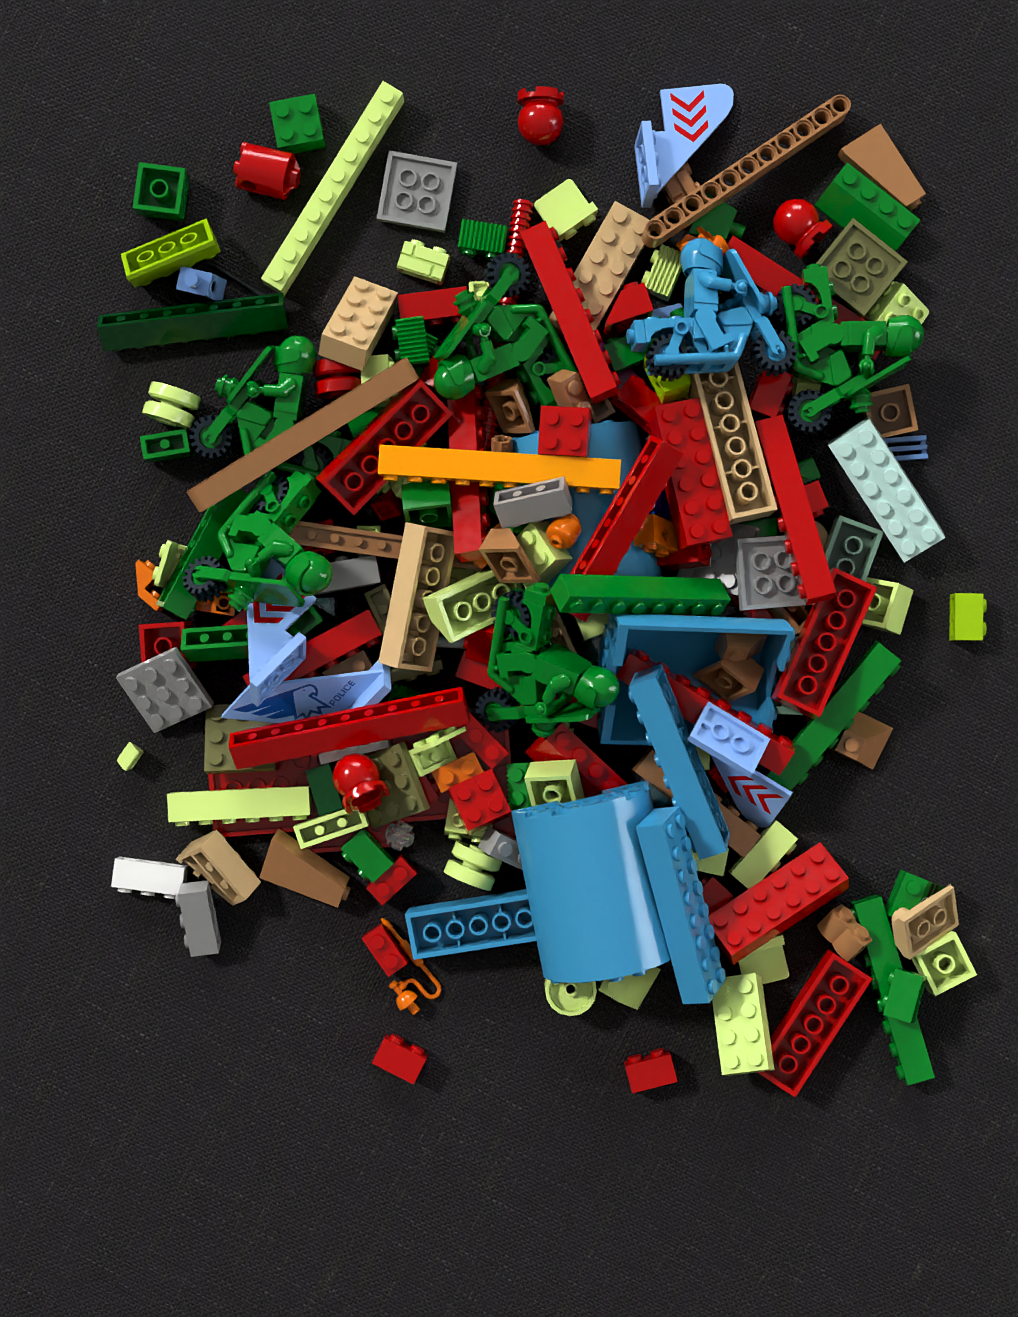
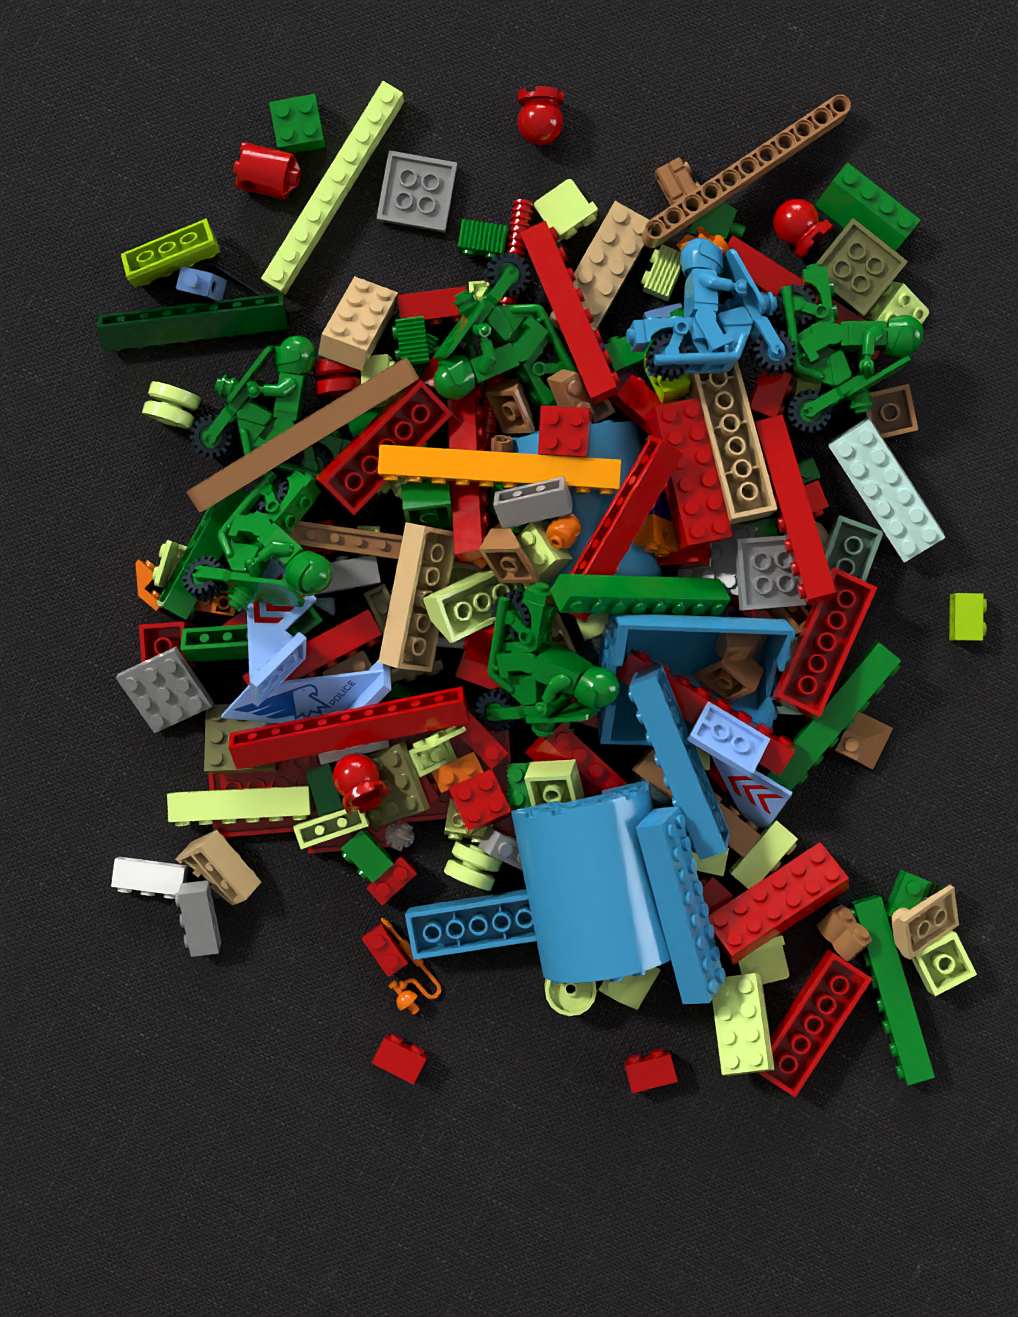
yellowish green slope [117,742,144,771] -> none
green brick [133,162,190,222] -> none
green brick [140,429,195,463] -> none
medium nougat slope [259,829,351,908] -> none
red slope [370,489,403,521] -> none
yellowish green brick [397,240,450,285] -> none
red slope [602,282,654,343] -> none
light blue piece [634,84,734,208] -> none
medium nougat slope [837,124,926,211] -> none
yellowish green slope [861,577,913,635] -> none
green brick [882,968,927,1023] -> none
medium blue tile [883,435,928,461] -> none

